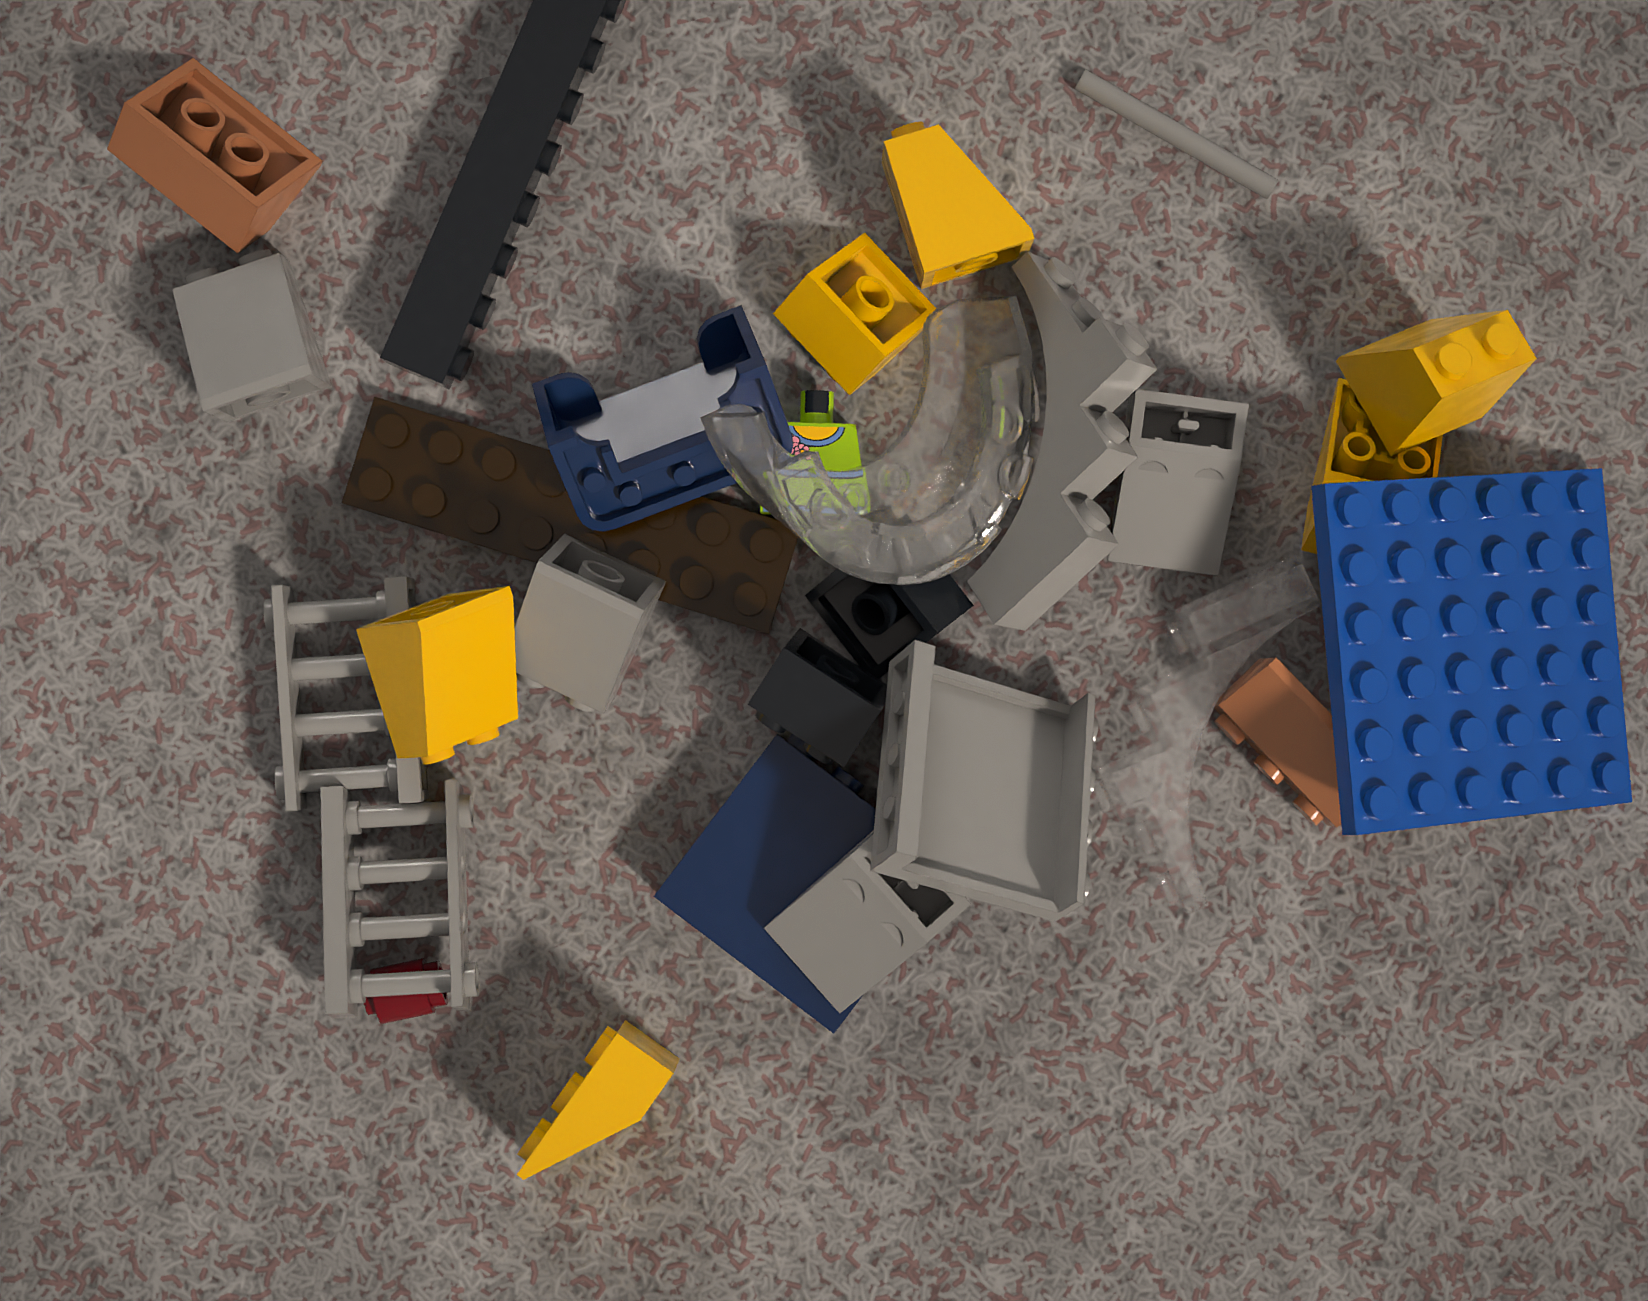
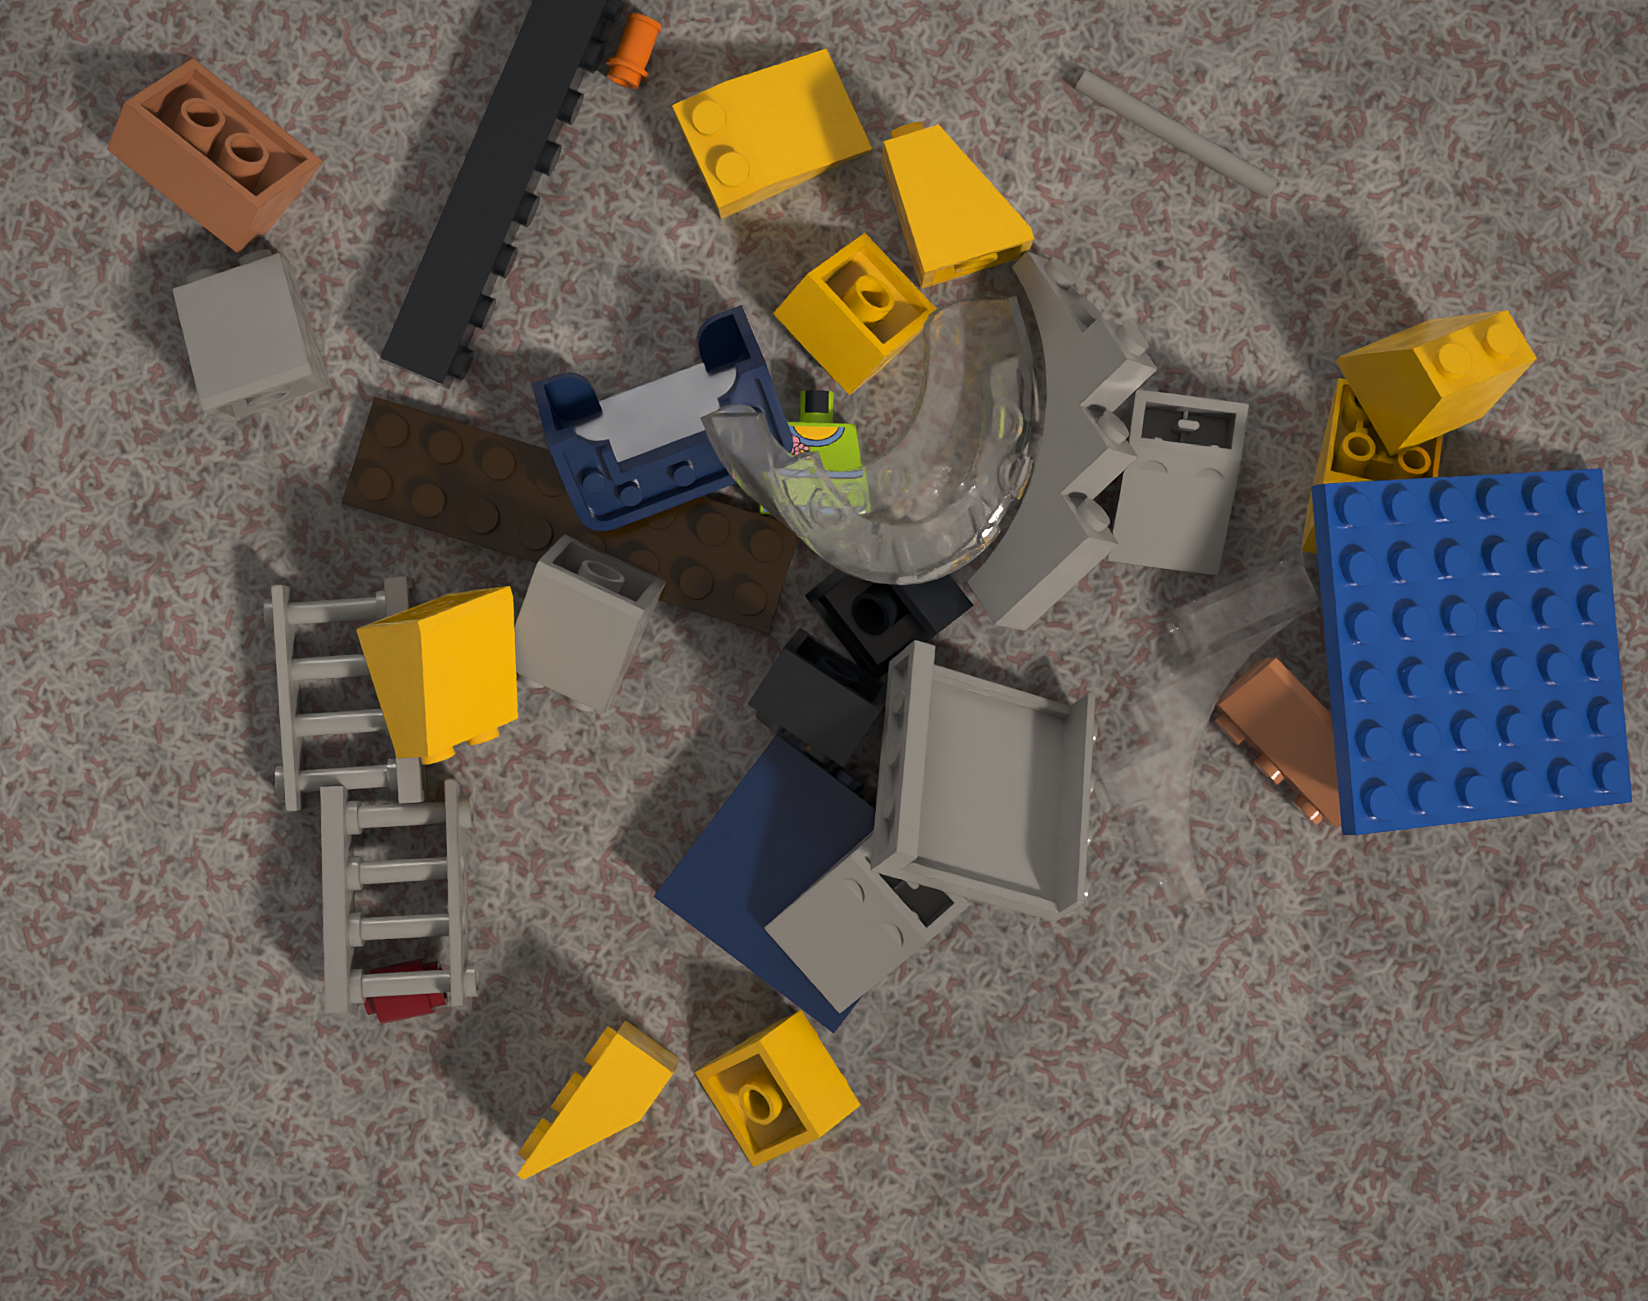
none -> orange pin [605,13,662,90]
none -> yellow slope [672,48,872,219]
none -> yellow slope [694,1009,861,1167]

